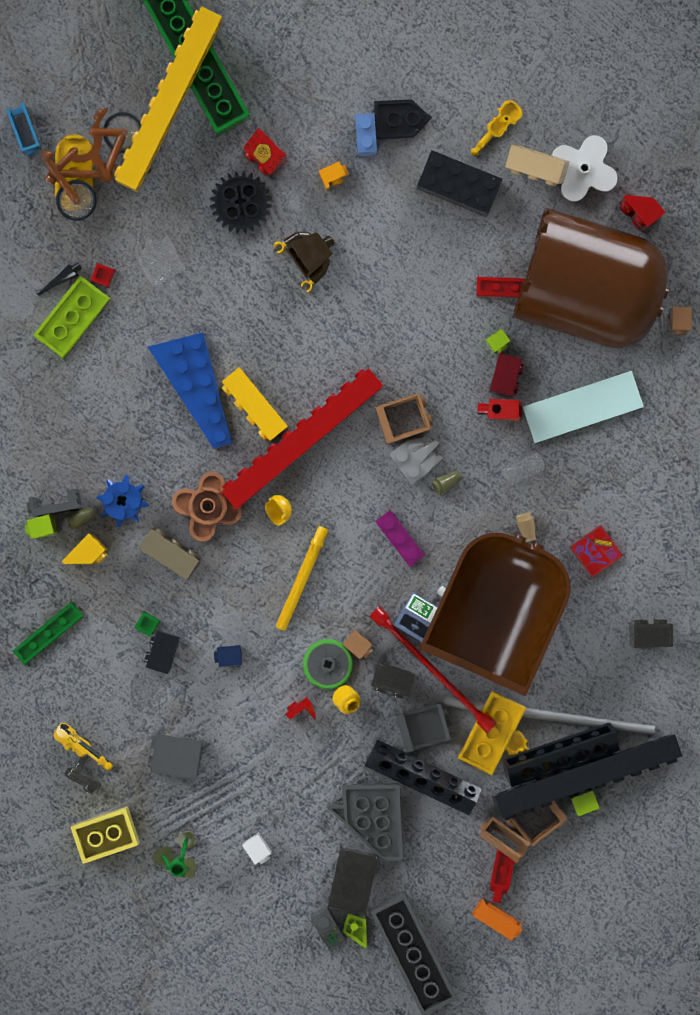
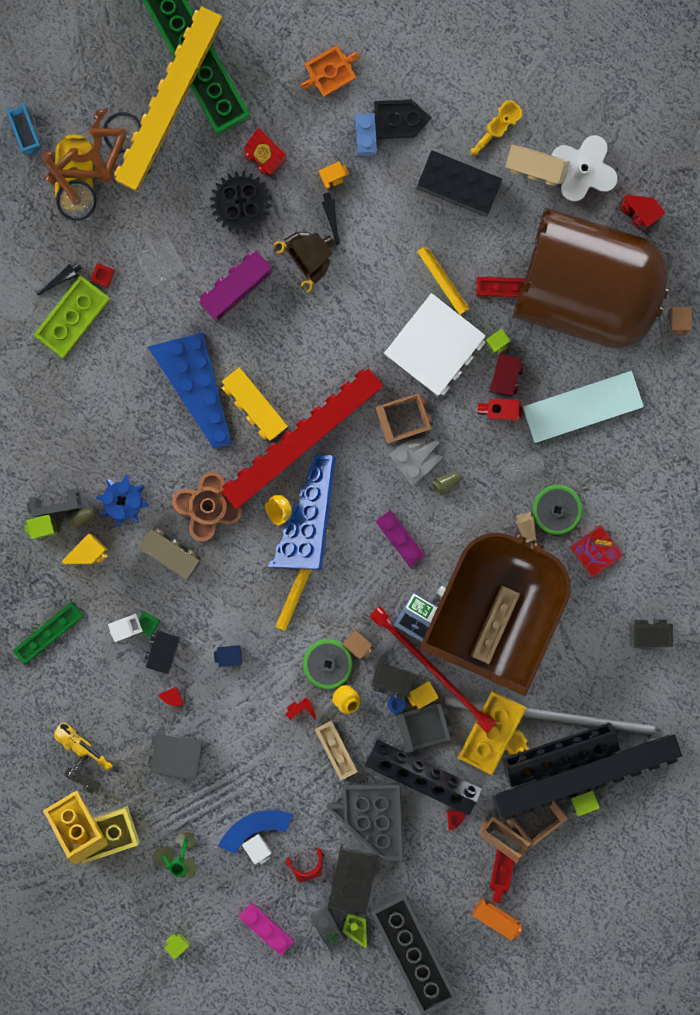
none -> yellow slope [43,790,108,865]
none -> white brick [108,614,143,642]
none -> red tile [158,687,184,706]
none -> lime plate [164,932,190,960]
none -> magenta brick [199,251,273,323]
none -> blue tile [218,810,293,854]
none -> dark pink plate [238,902,294,956]
none -> wing [268,455,336,570]
none -> red helmet [285,848,323,883]
none -> orange plate [300,45,360,98]
none -> tan plate [314,720,358,781]
none -> black piece [322,192,340,245]
none -> white panel [384,293,486,397]
none -> blue tile [388,694,407,714]
none -> yellow brick [407,680,438,709]
none -> yellow tile [417,247,470,315]
none -> red tile [447,810,466,830]
none -> tan plate [470,585,520,664]
none -> dark grey wheel [532,485,582,535]

